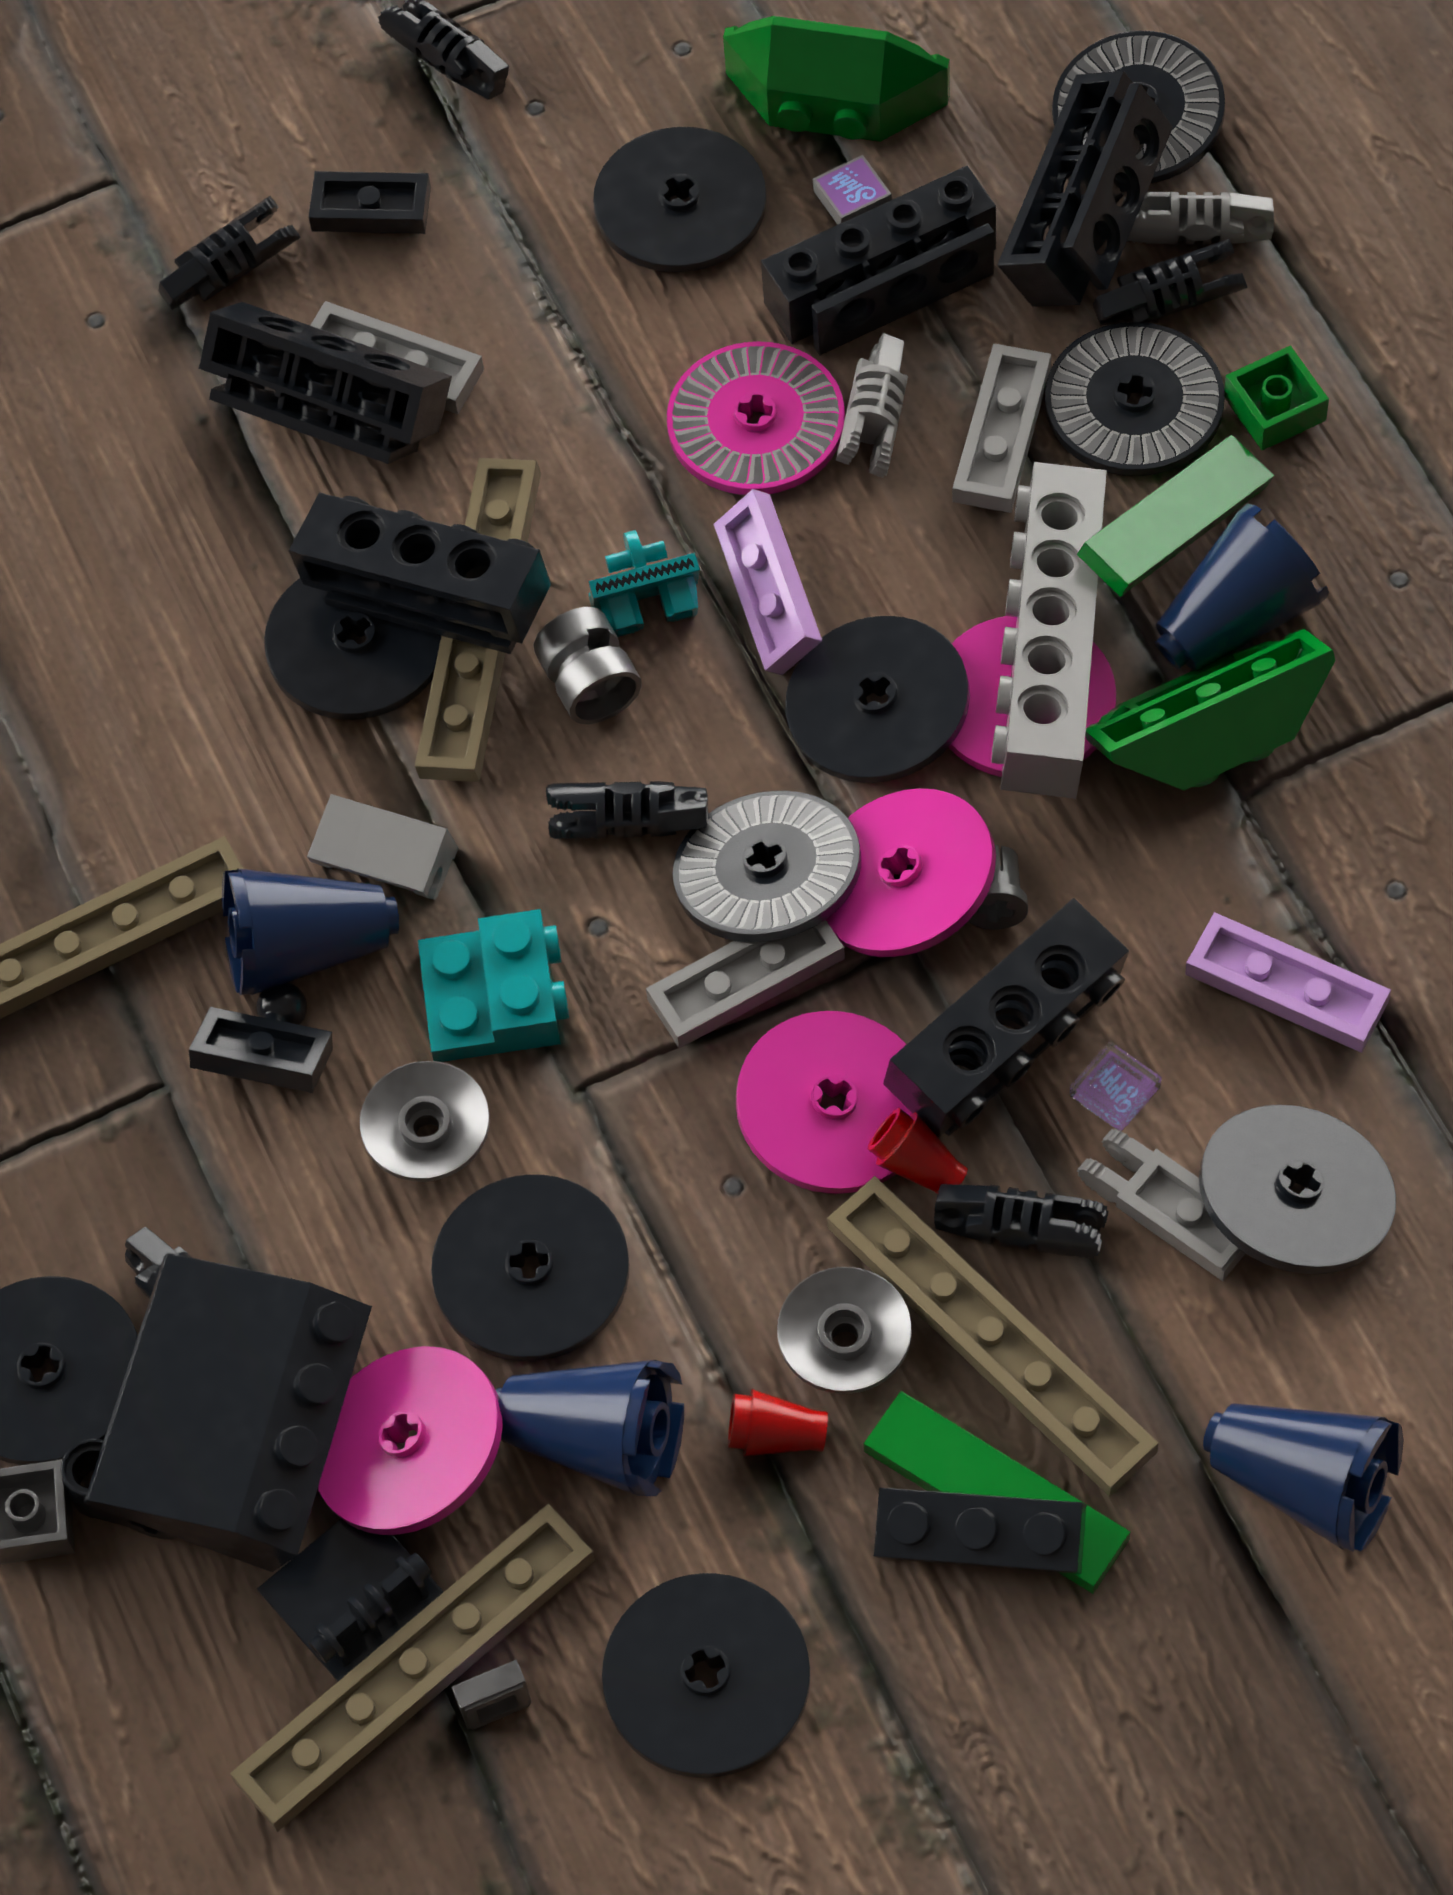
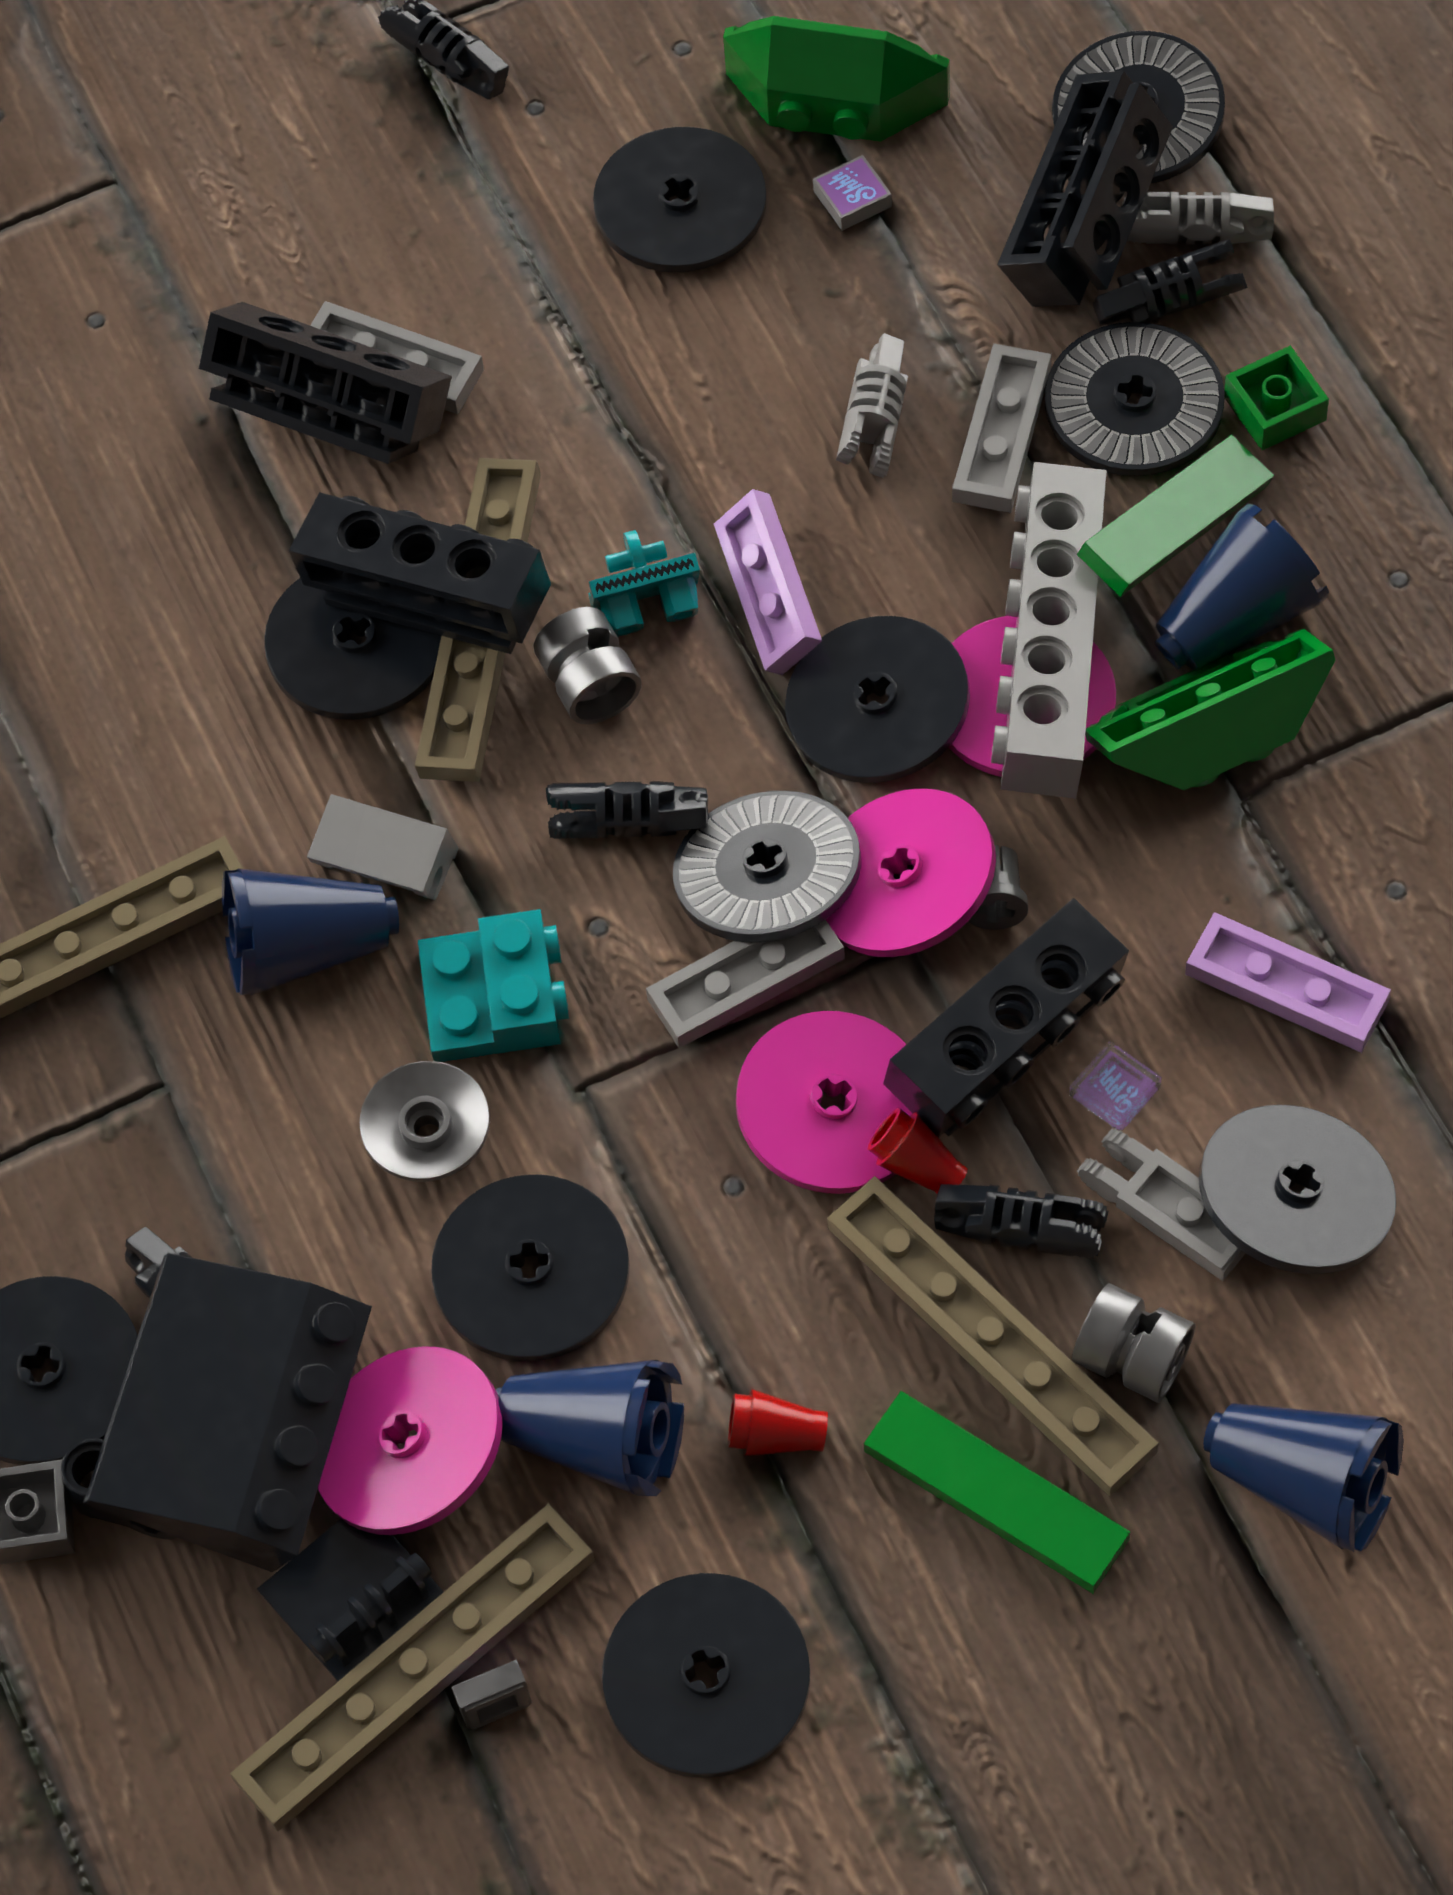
black hinge [158,196,301,310] -> none
black plate [189,983,333,1093] -> none
black plate [308,171,431,234] -> none
piece [667,341,845,495] -> none
black brick [761,165,996,356] -> none
flat silver dish [777,1267,912,1394] -> none
black plate [873,1487,1087,1574] -> none
none -> flat silver wheel [1072,1283,1196,1403]

